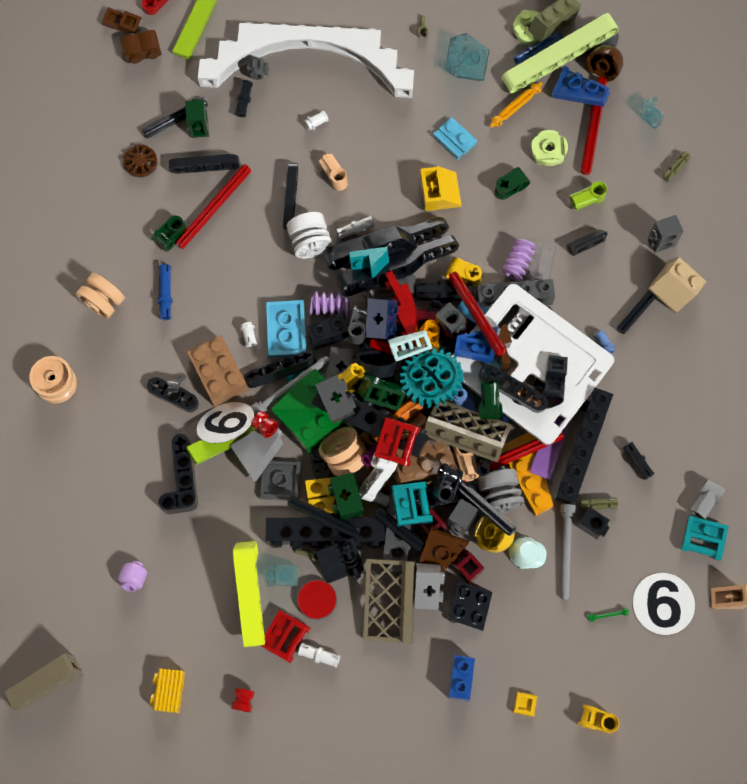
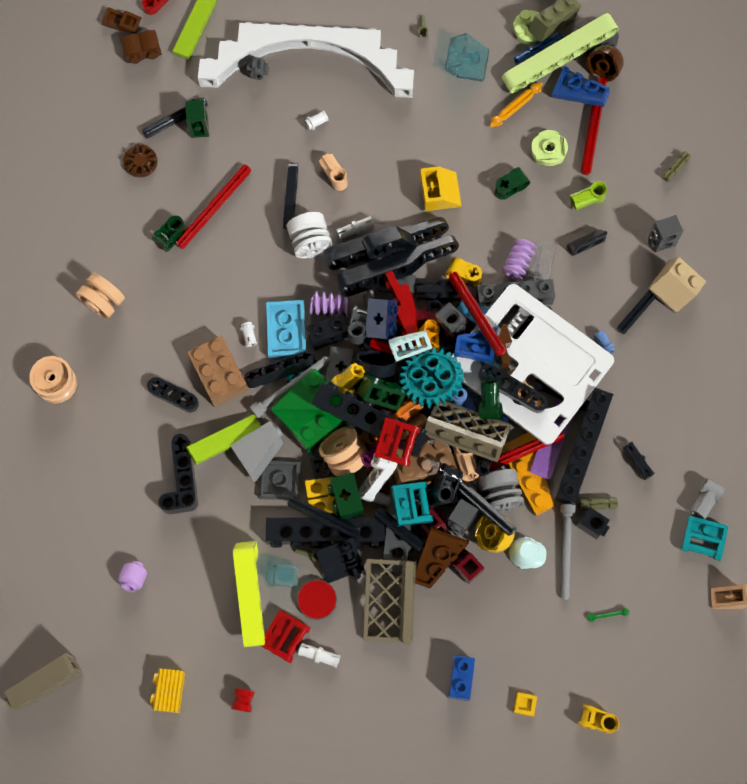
blue pin [157,264,173,320] -> none
dark grey hand [167,374,187,392] -> none
black beam [169,154,240,174] -> none
white sticker [197,402,254,443] -> none
black pin [235,80,253,118] -> none
red wheel [251,411,279,438] -> none
dark grey brick [315,375,356,424] -> none
teal slope [349,247,389,278] -> none
light grey brick [414,563,445,610] -> none
medium azure plate [433,117,477,160] -> none
black hinge [448,580,492,631] -> none
black slope [544,355,568,398] -> none
white sticker [633,573,695,635] -> none
clear light blue bracket [640,96,664,129] -> none

